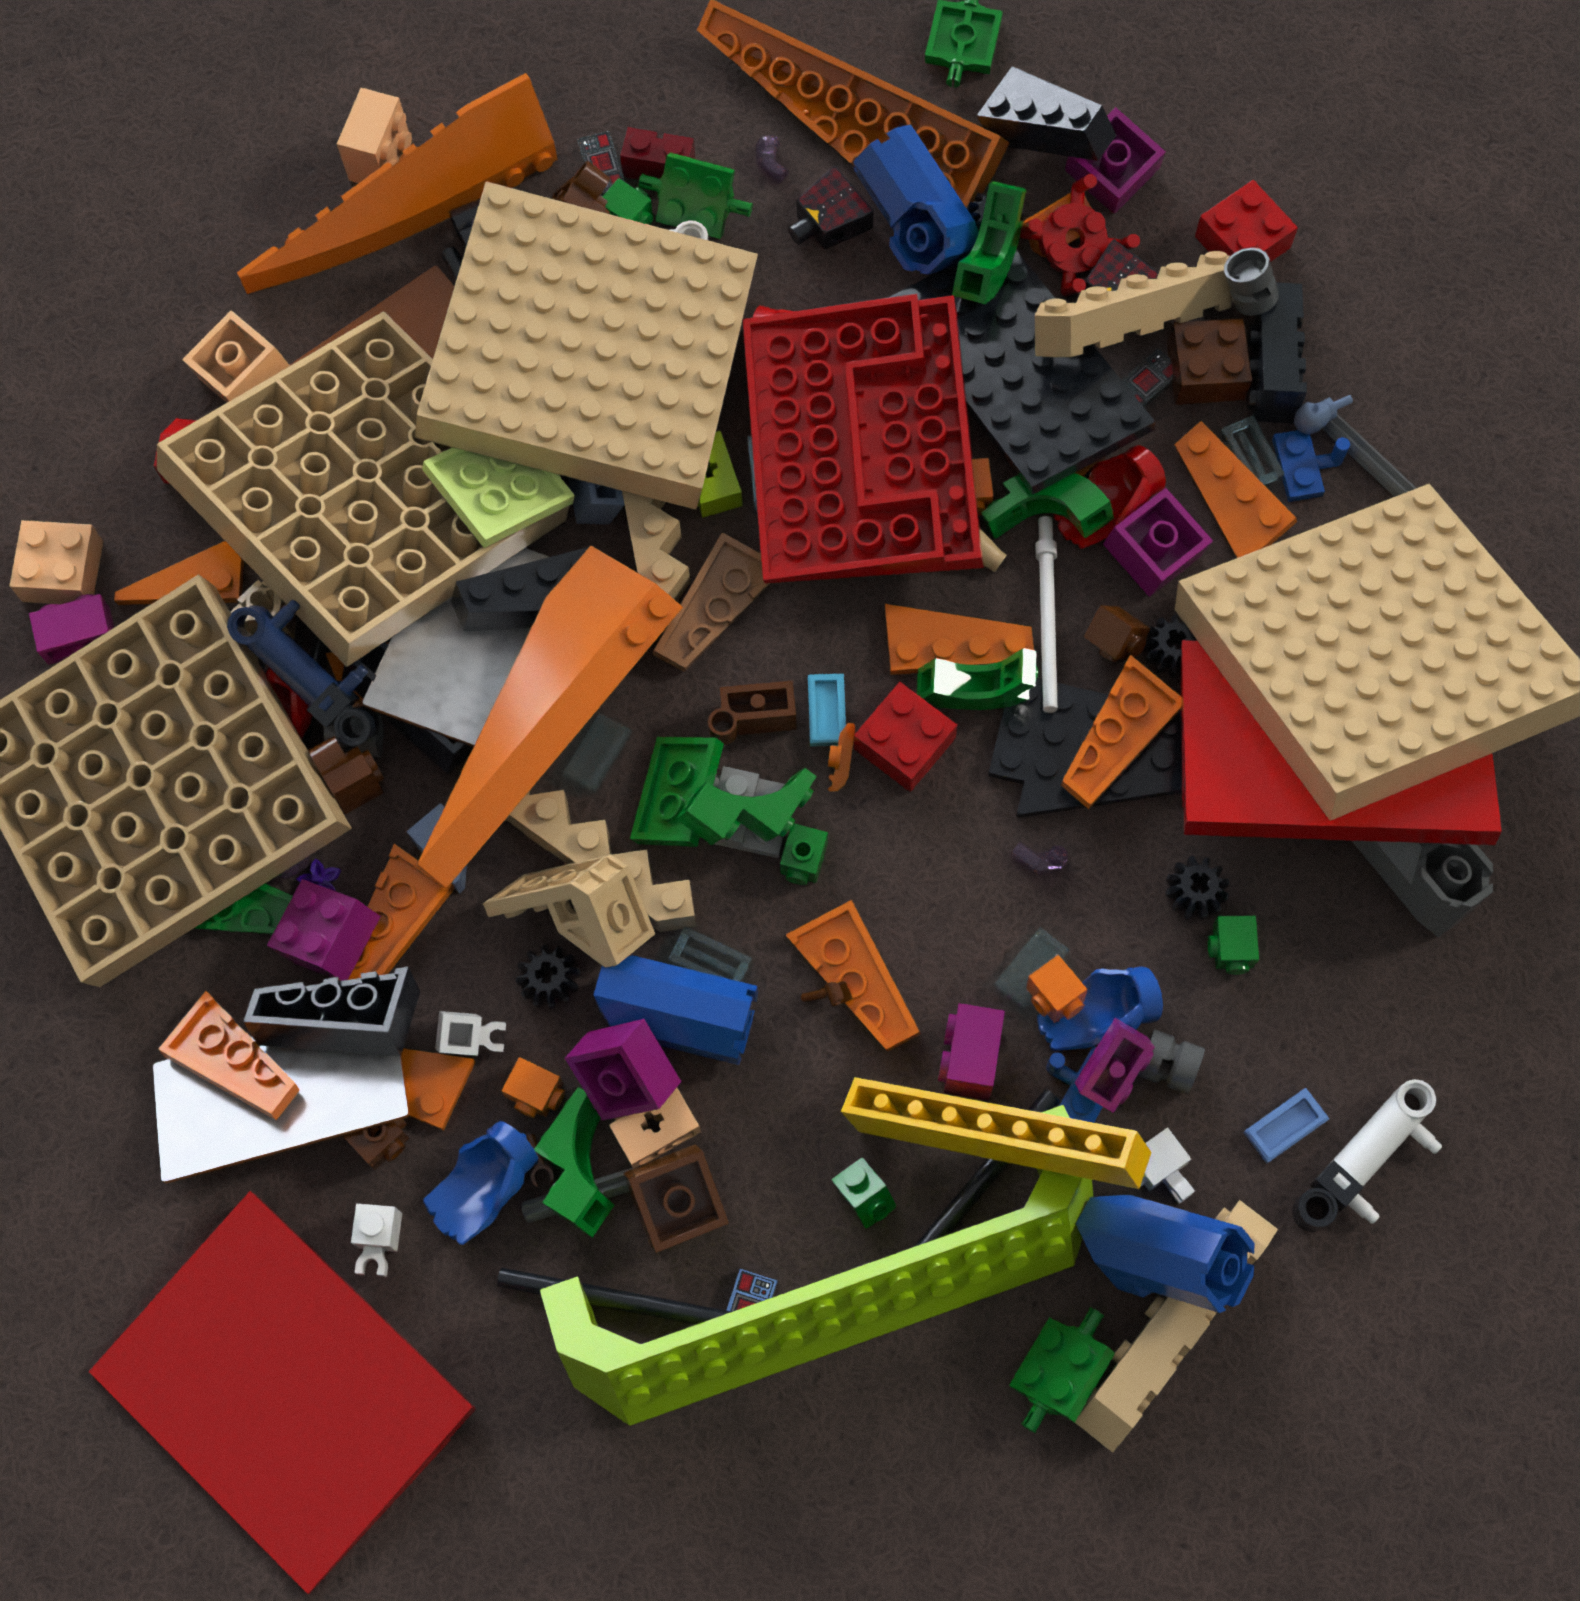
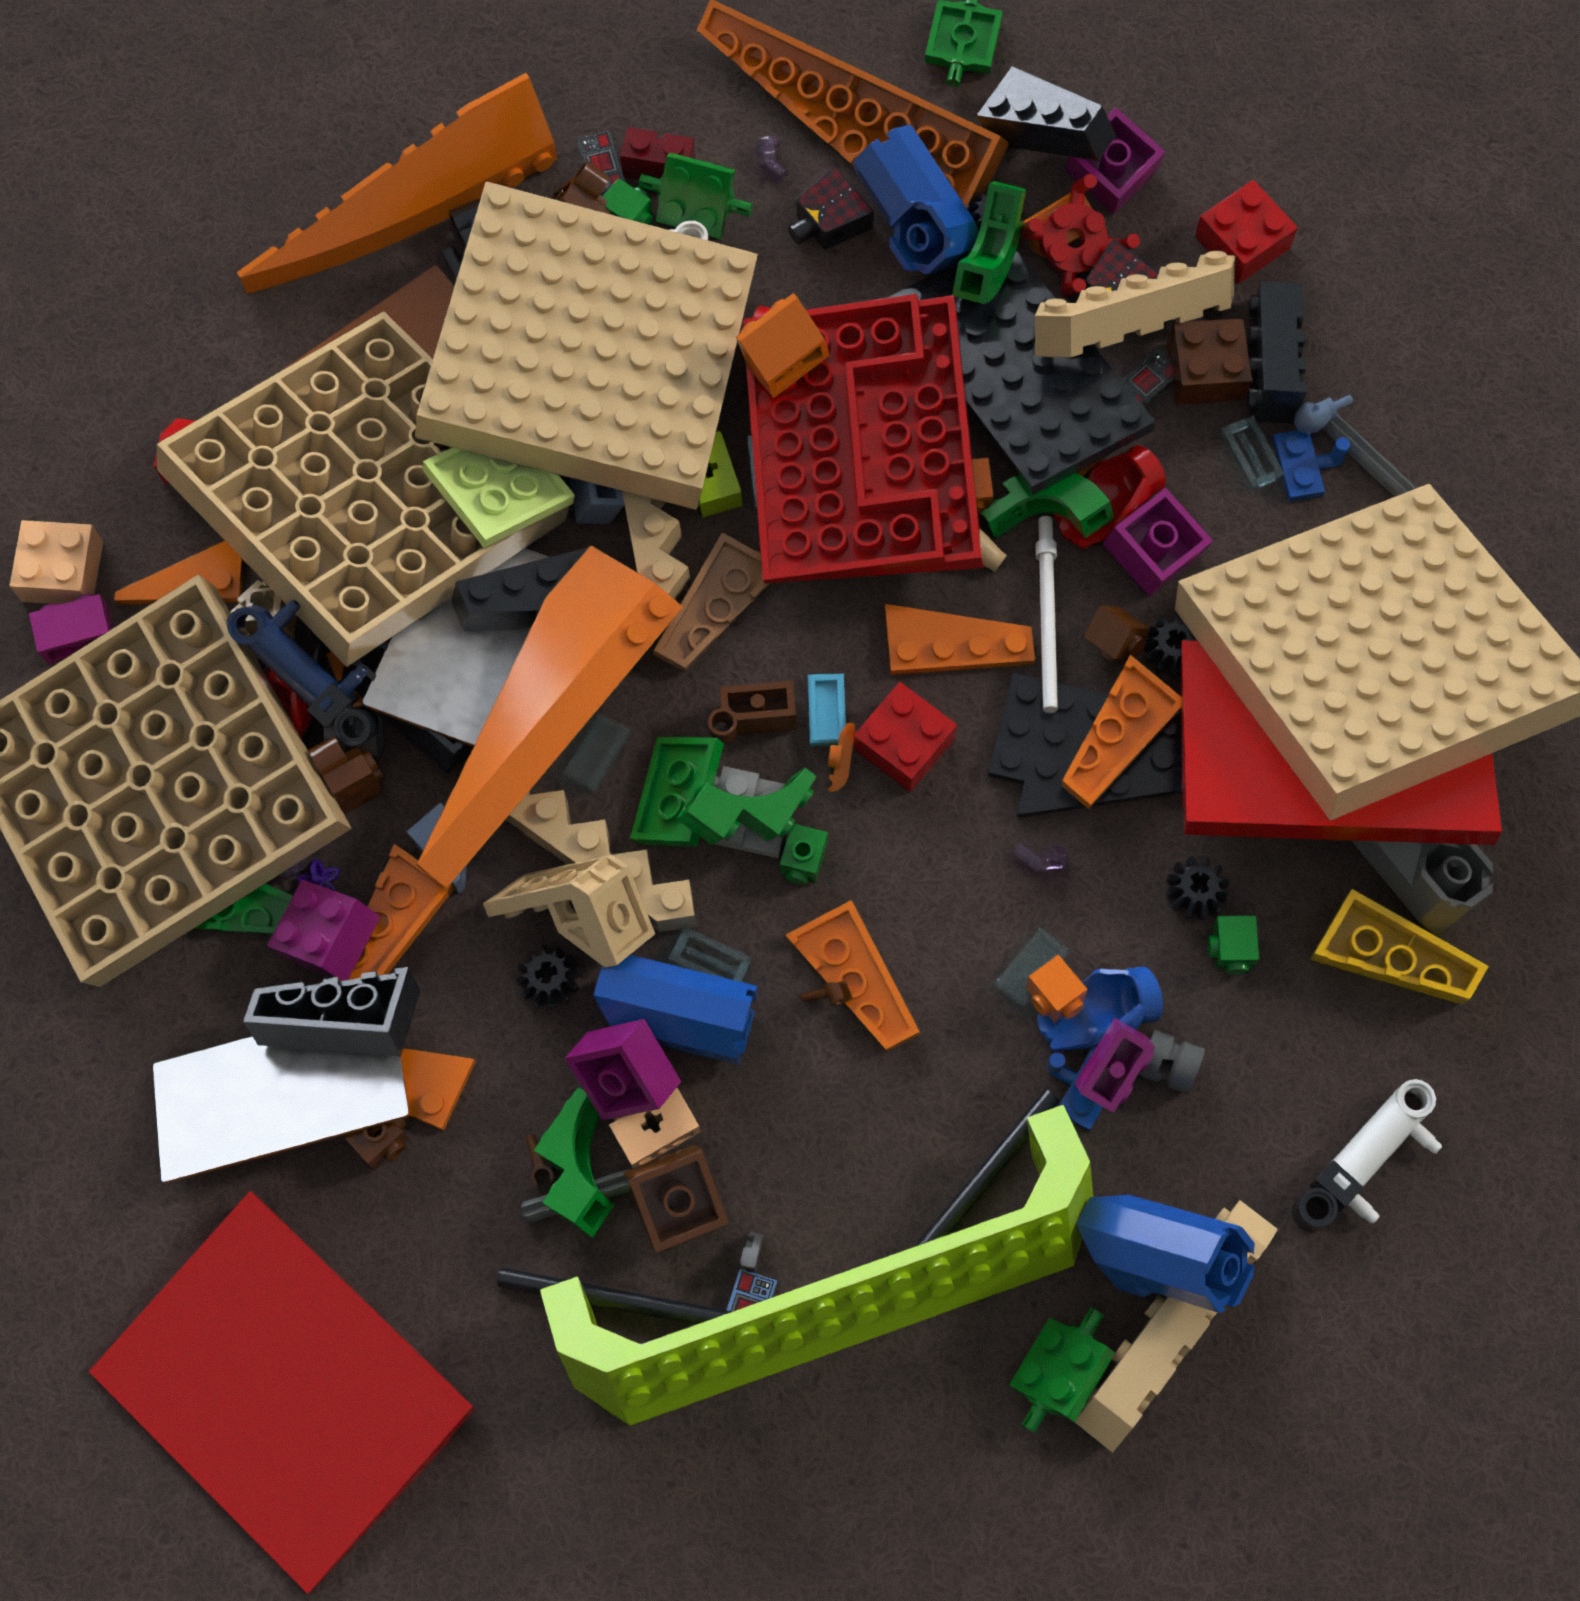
orange wing [158,991,300,1120] -> none
light nougat brick [182,311,290,403] -> none
light nougat brick [337,88,412,183] -> none
white brick [351,1204,402,1277] -> none
blue hair [423,1121,539,1245] -> none
white brick [435,1011,506,1056] -> none
orange brick [501,1057,565,1118] -> none
green bracket [831,1157,896,1228] -> none
yellow brick [841,1077,1152,1189] -> none
green arch [917,648,1038,710] -> none
magenta brick [938,1003,1005,1101] -> none
white brick [1140,1127,1195,1205] -> none
orange wing [1174,421,1297,558] -> none
dark grey wheel [1224,247,1279,316] -> none
medium blue tile [1243,1088,1329,1164] -> none
none -> orange slope [736,293,830,398]
none -> flat silver tile [740,1232,764,1273]
none -> yellow wedge [1309,889,1489,1005]

